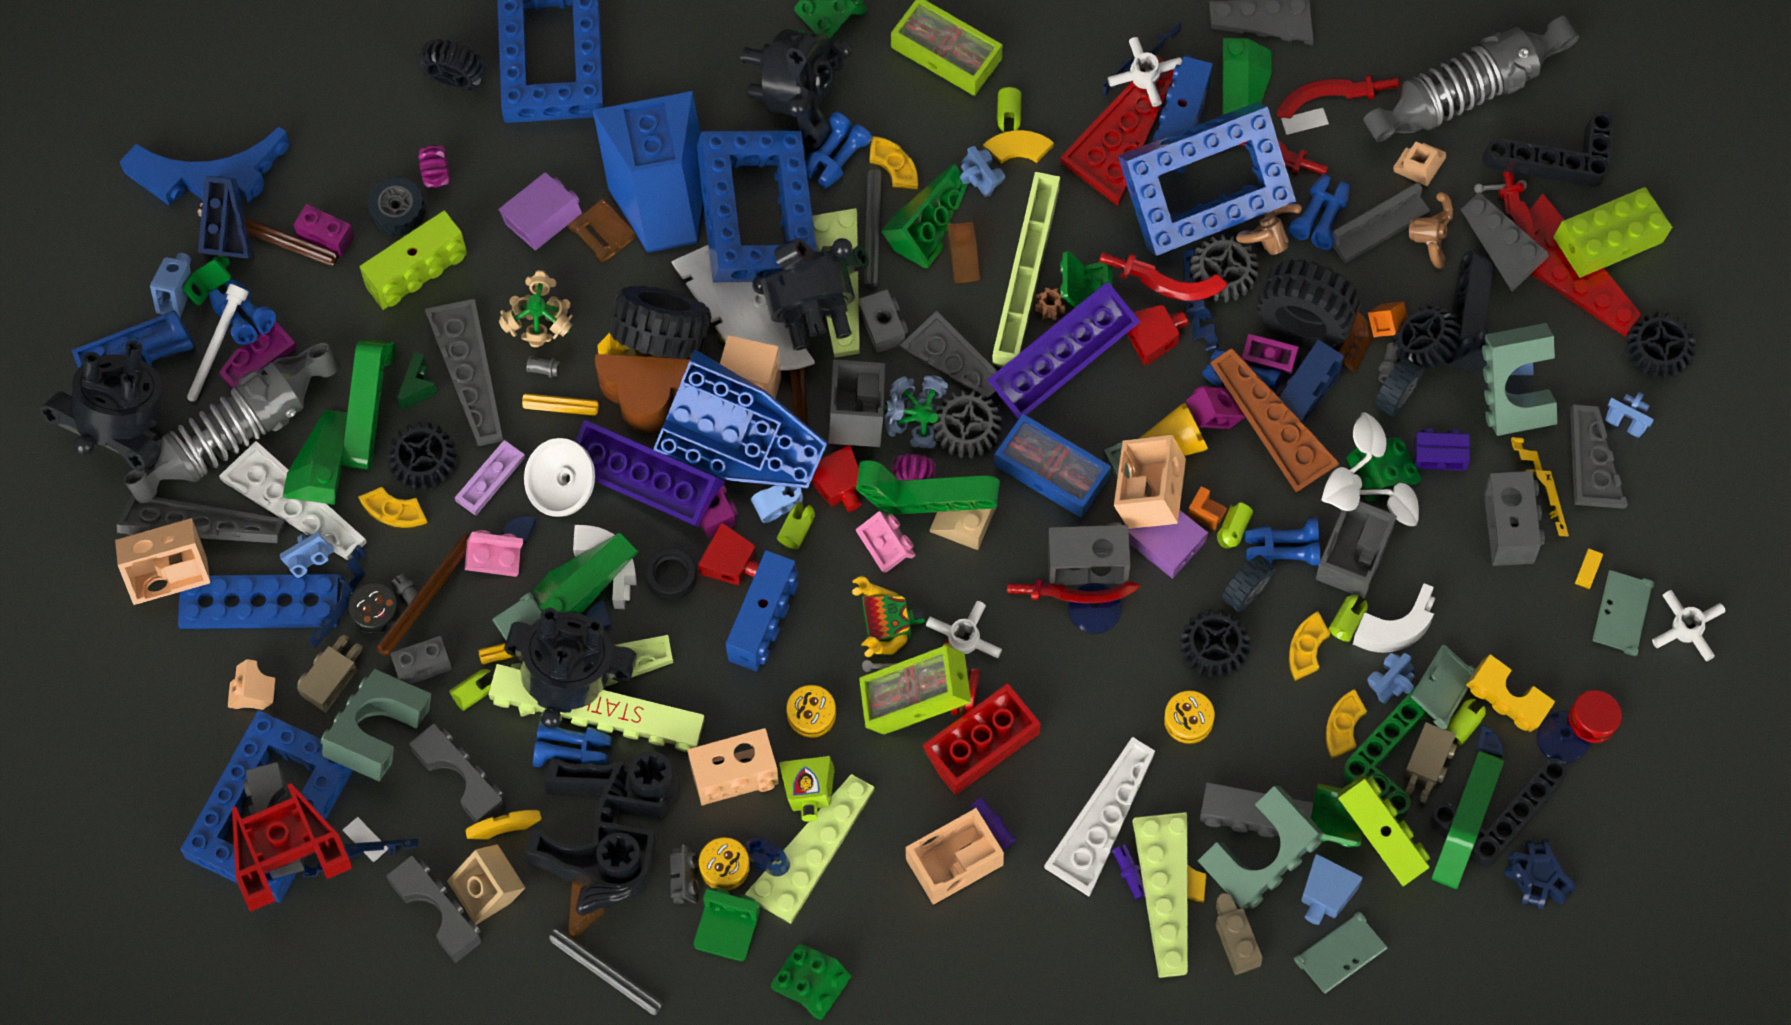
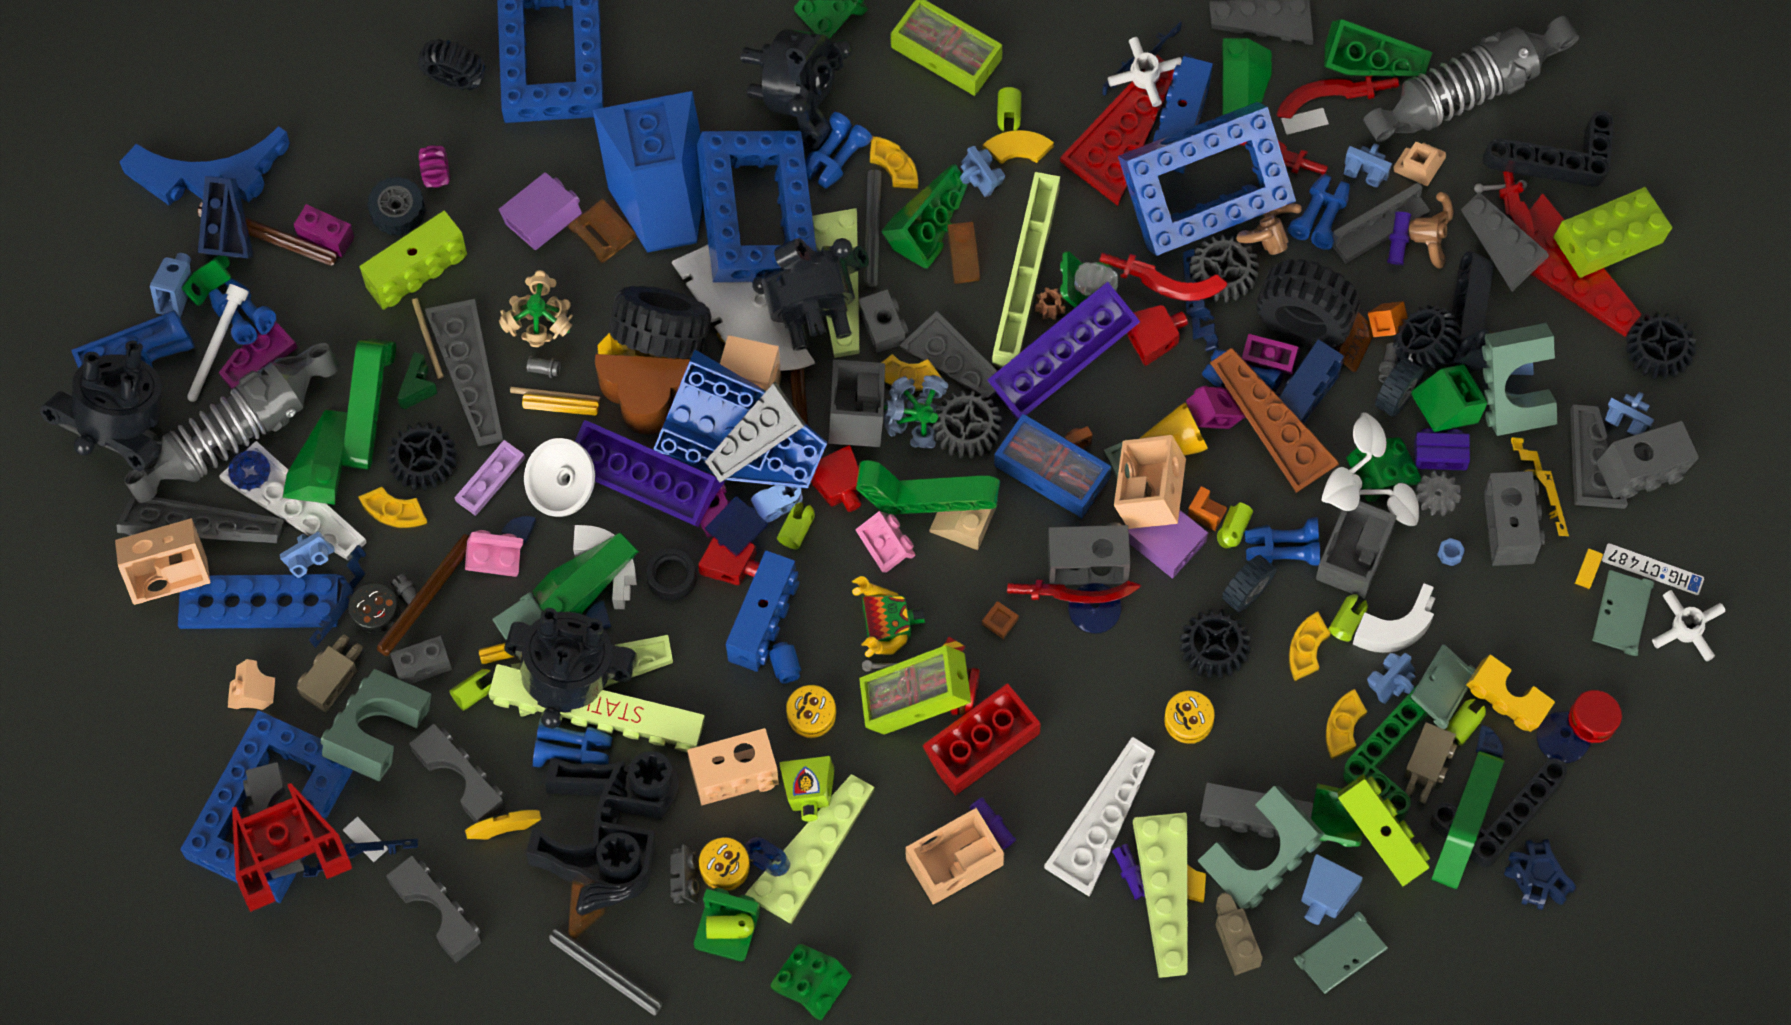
tan slope [447,844,525,924] -> none
magenta gear [891,454,936,481] -> none
white bar [926,601,1002,658] -> none
none -> clear blue gear [228,451,271,492]
none -> tan axle [412,298,443,379]
none -> tan axle [510,387,600,403]
none -> wing [705,382,805,483]
none -> clear blue piece [705,496,768,557]
none -> lime piece [706,913,754,939]
none -> blue brick [769,642,801,684]
none -> yellow tile [881,354,943,391]
none -> dark orange plate [982,601,1019,639]
none -> dark orange plate [1065,426,1093,449]
none -> clear gear [1074,262,1118,296]
none -> green wedge [1324,19,1432,76]
none -> medium blue hips [1344,143,1392,188]
none -> dark purple pin [1387,211,1411,265]
none -> green slope [1411,364,1488,432]
none -> clear gear [1416,471,1461,516]
none -> medium blue tile [1437,538,1465,566]
none -> dark grey piece [1597,421,1699,499]
none -> white sticker [1602,543,1704,595]

